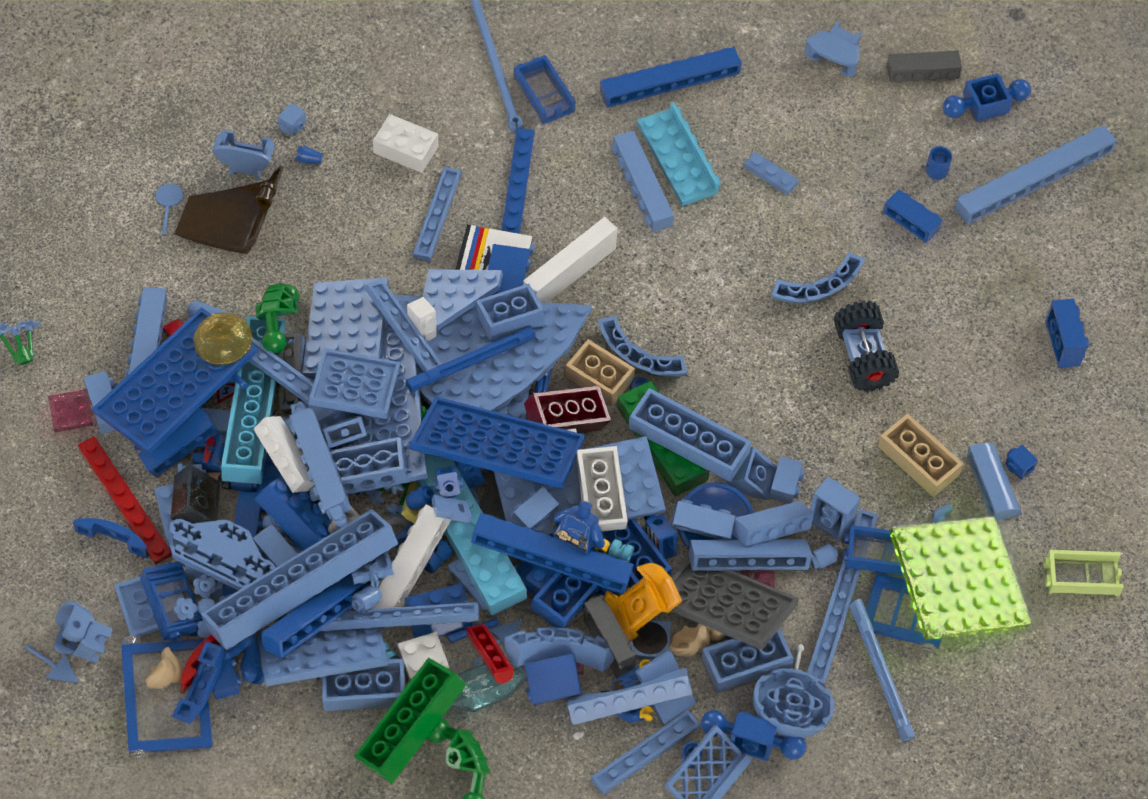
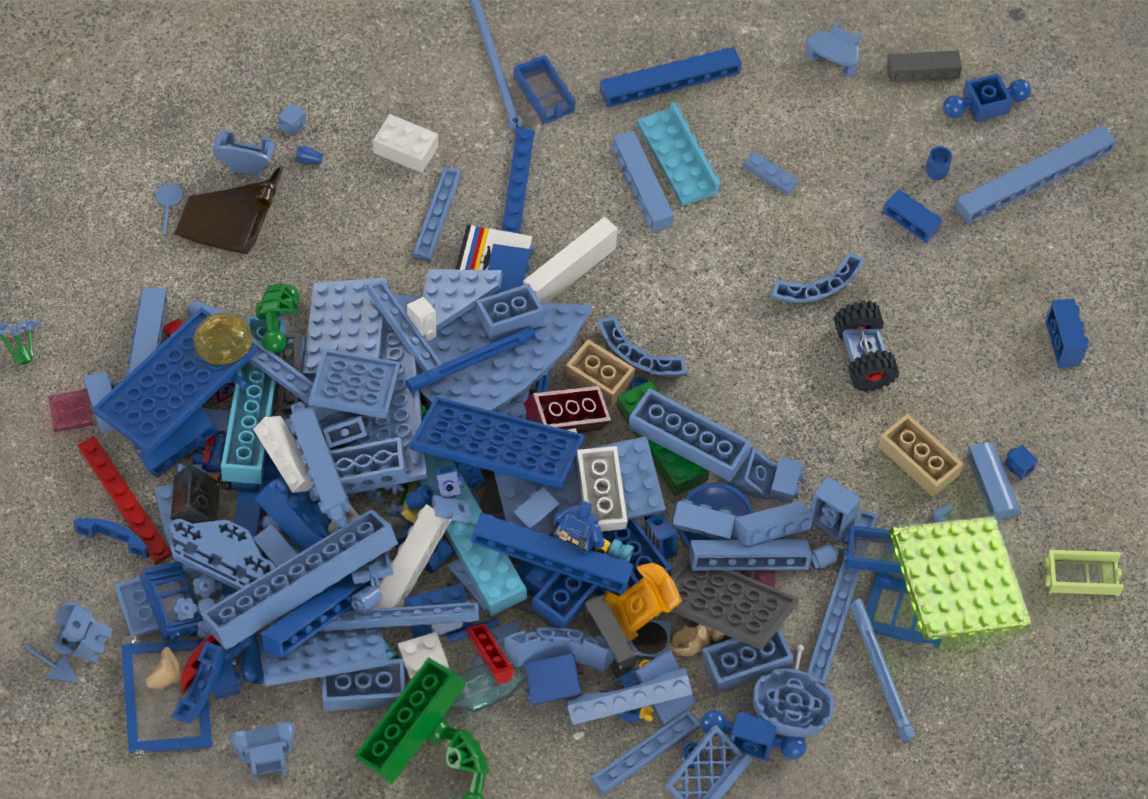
none -> medium blue piece [229,722,296,782]

